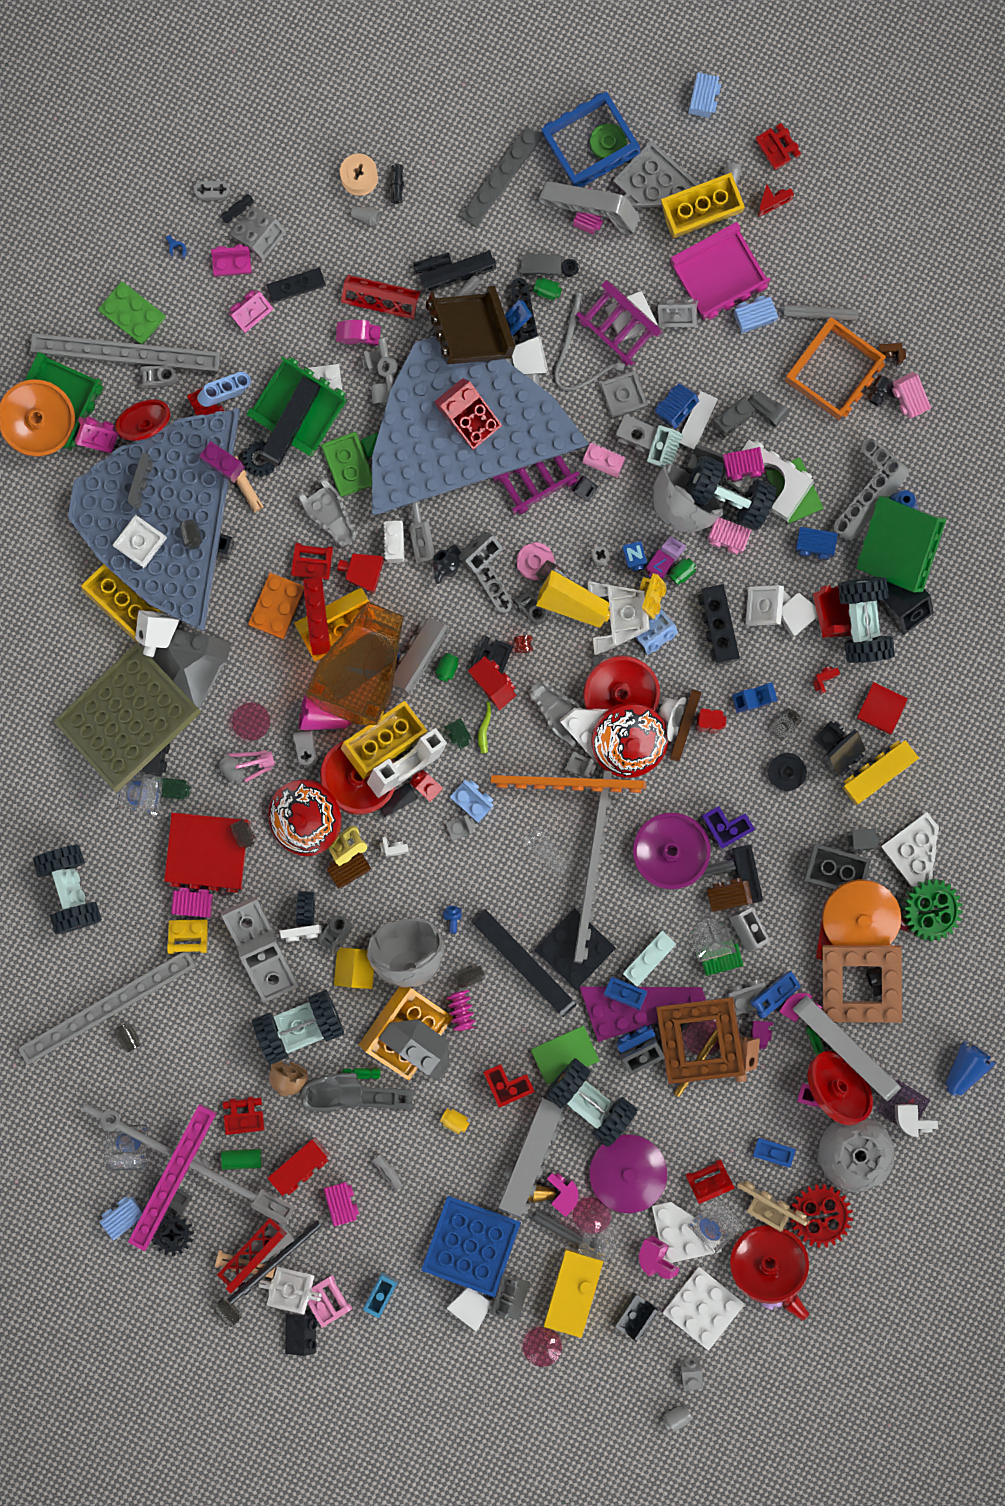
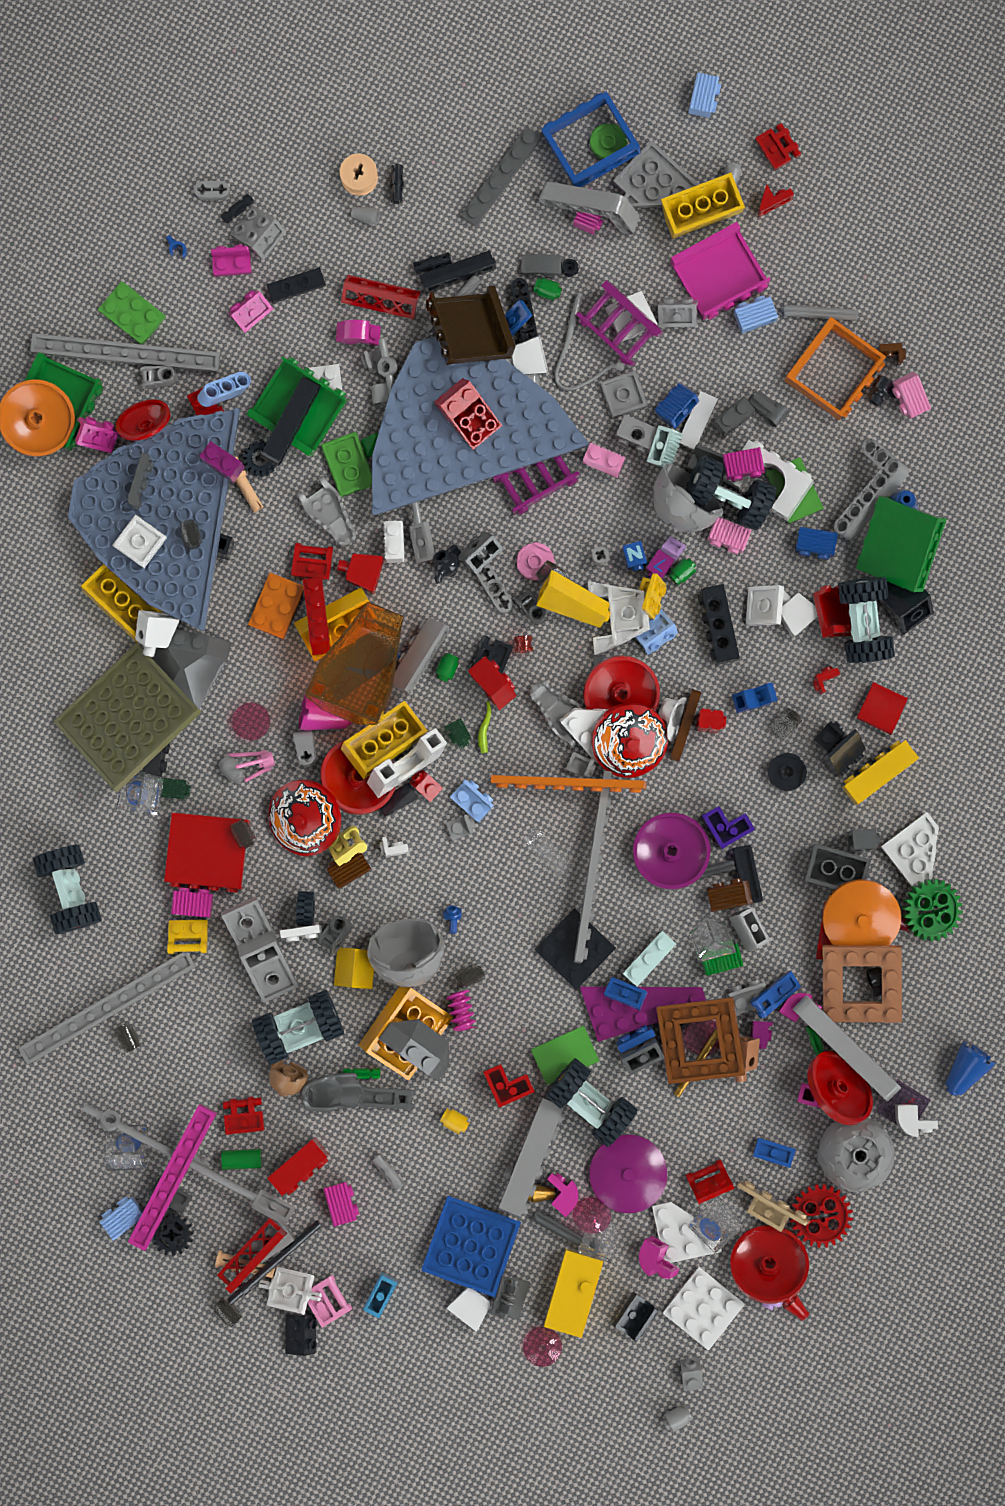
black beam [471,909,577,1018] -> none
black tile [572,475,598,502] -> none

